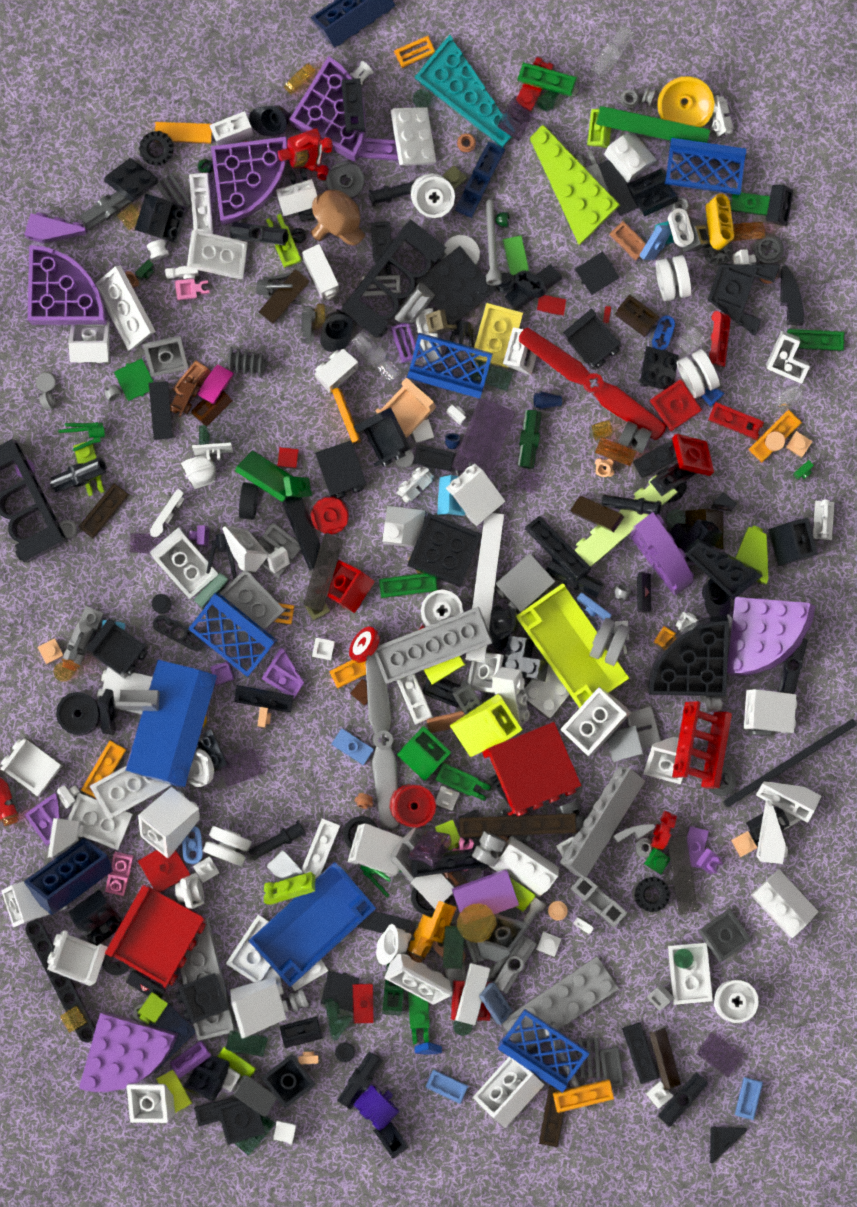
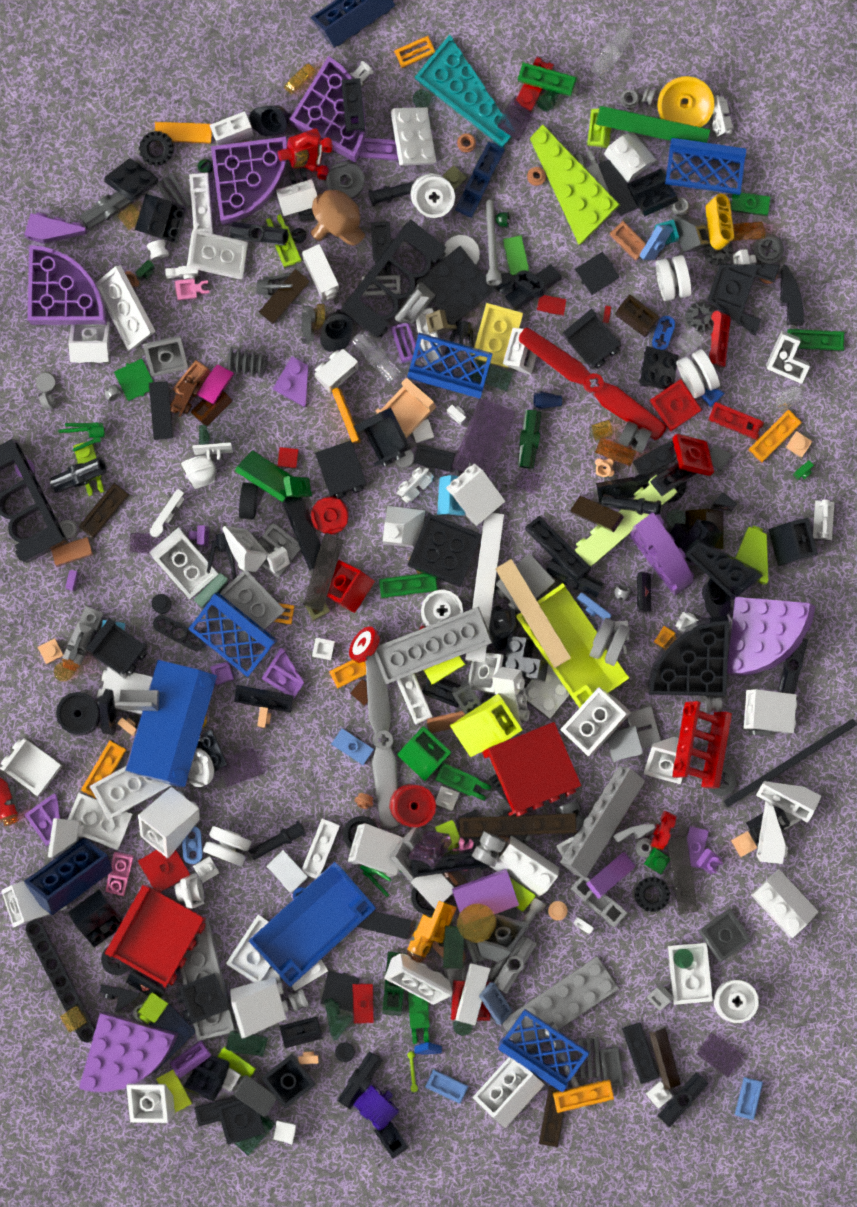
white panel [47,930,107,986] -> none
white tile [56,785,80,809] -> none
lime plate [263,872,315,905] -> none
white piece [376,924,411,965] -> none
dark blue hinge [445,433,460,449] -> none
white plate [536,932,561,957] -> none
white plate [668,208,694,247] -> none
black tile [709,1126,747,1163] -> none
light nougat tile [765,432,785,451] -> none
black slope [766,185,793,227] -> none
none -> nougat slope [51,537,93,567]
none -> medium lavender tile [65,570,79,591]
none -> black slope [99,985,141,1012]
none -> light nougat plate [117,718,137,737]
none -> medium lavender wing [273,357,308,408]
none -> lime hinge [407,1051,418,1092]
none -> tan tile [495,559,571,668]
none -> nougat plate [527,167,546,186]
none -> medium lavender tile [586,852,636,899]
none -> black hinge [596,474,650,503]
none -> dark grey gear [686,302,715,332]
none -> dark grey tile [710,445,731,471]

